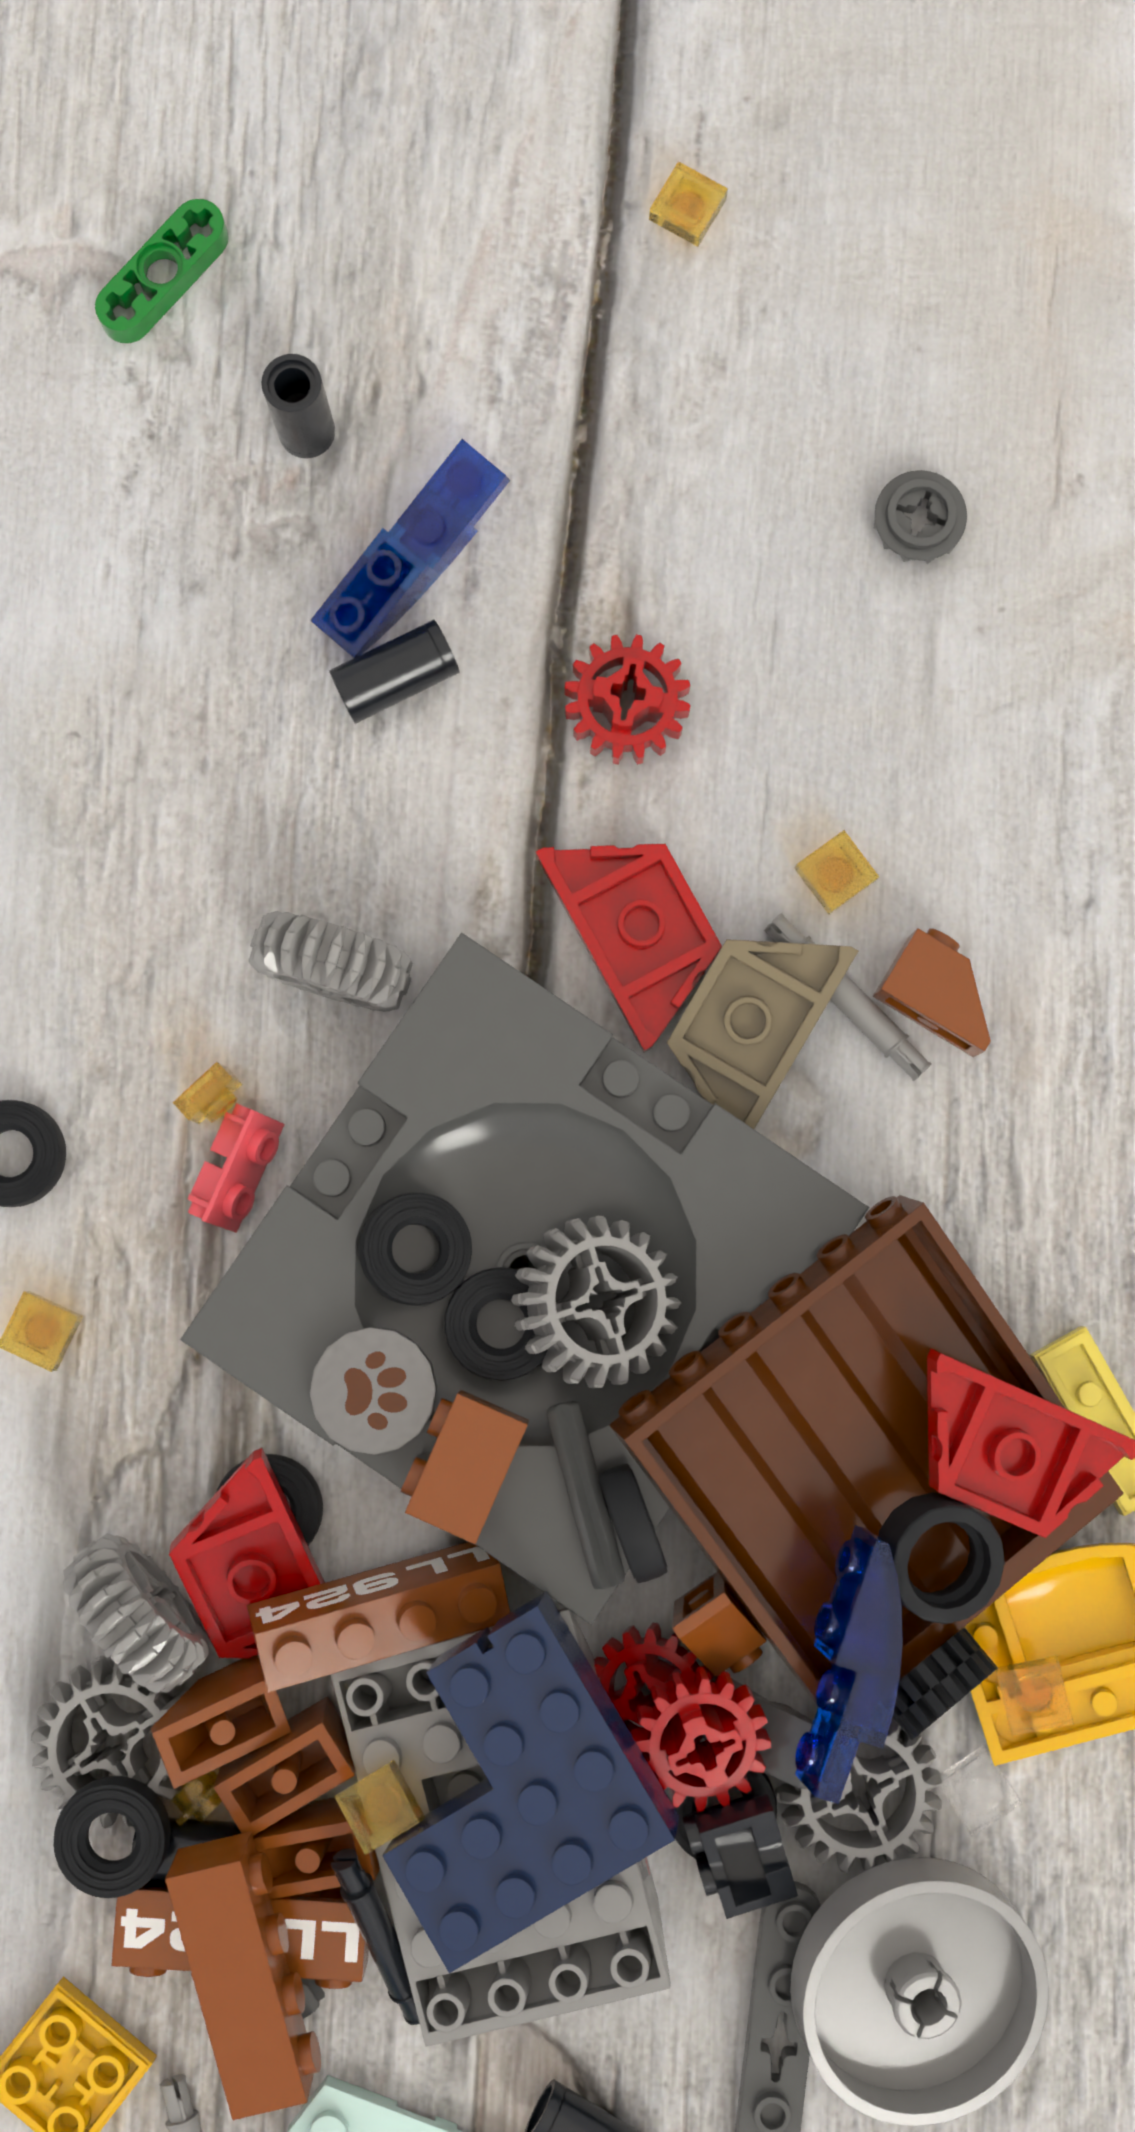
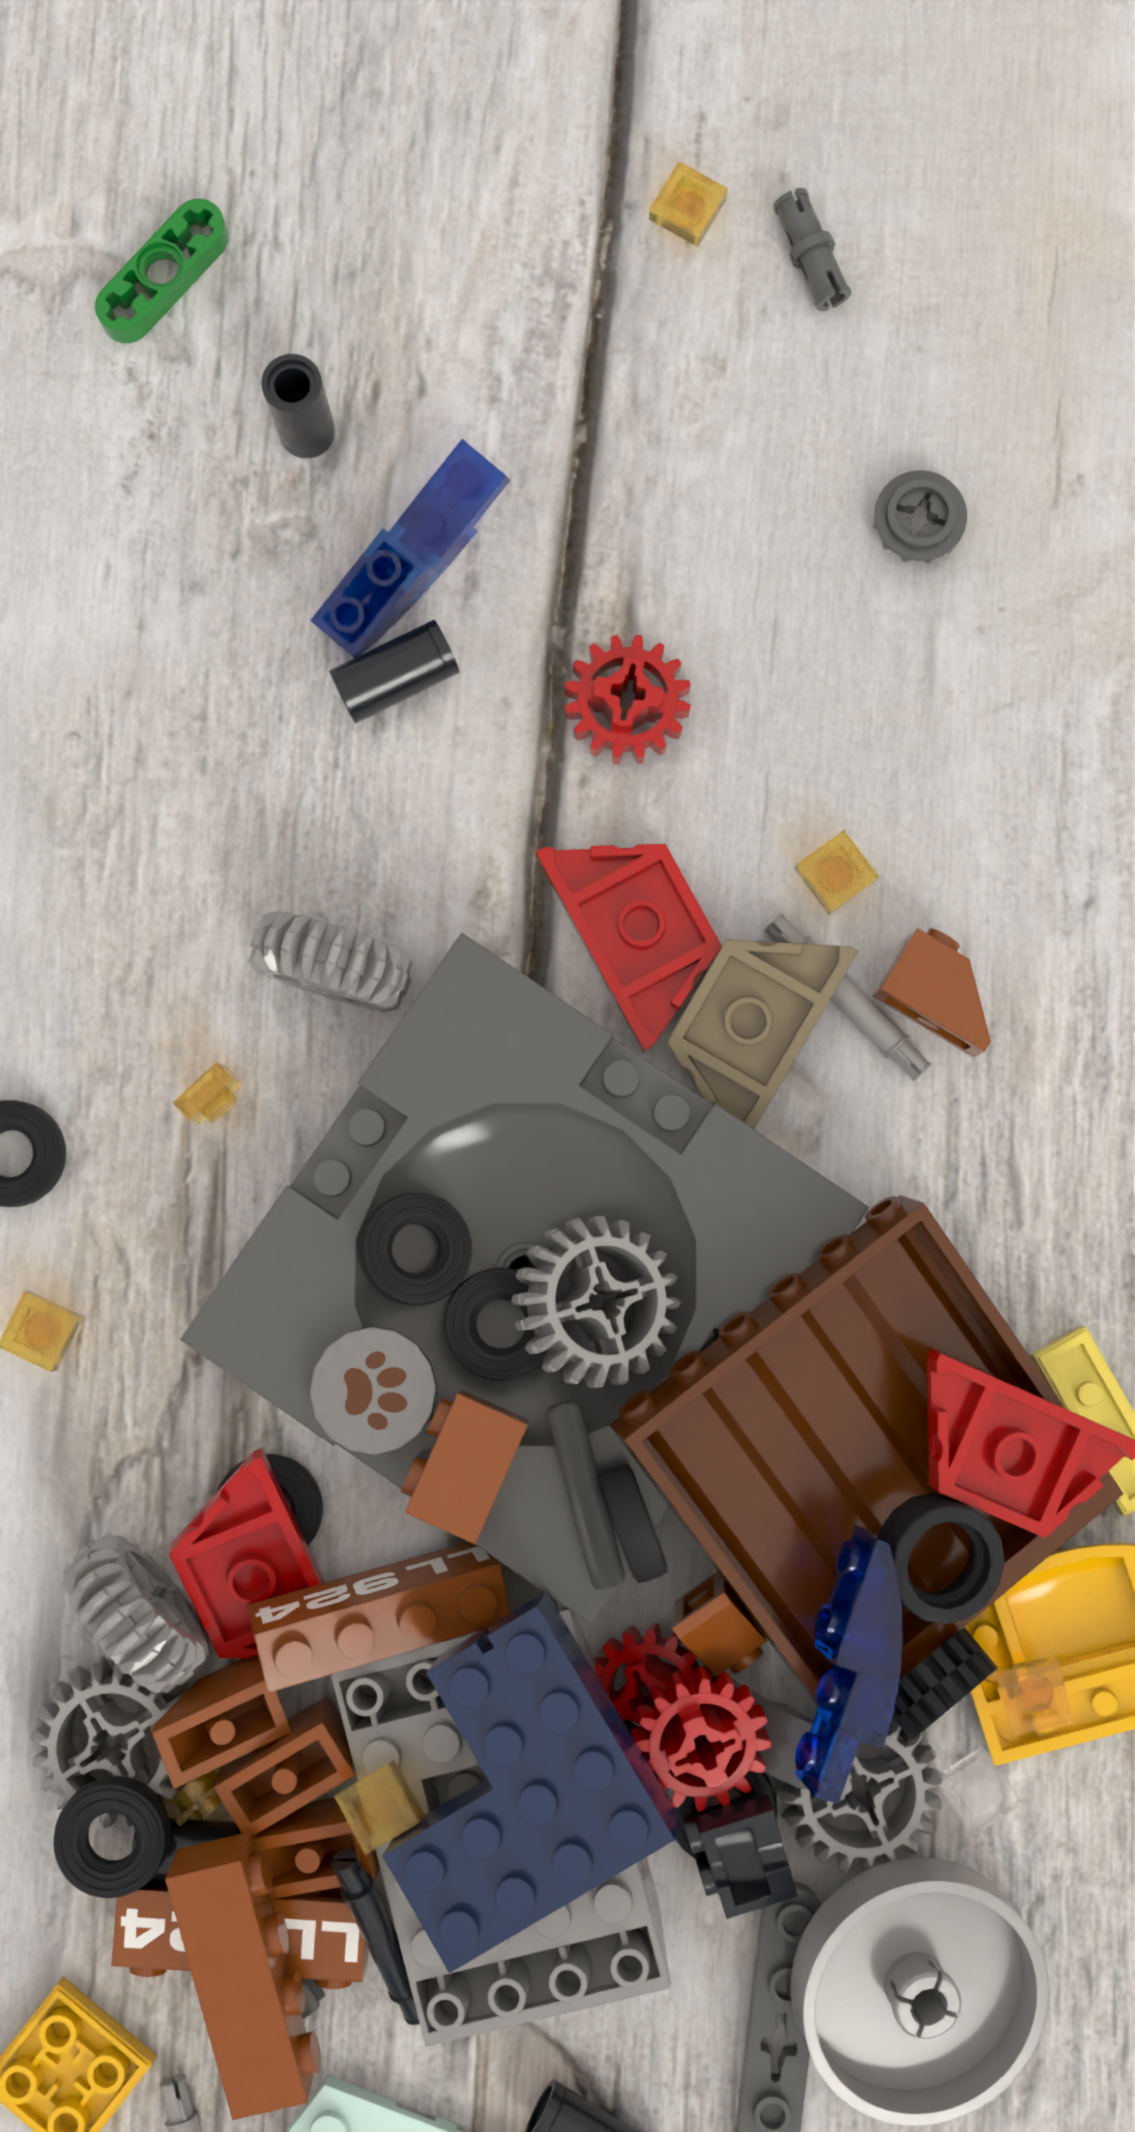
coral hinge [187,1103,285,1233] -> none
none -> dark grey pin [773,188,851,311]

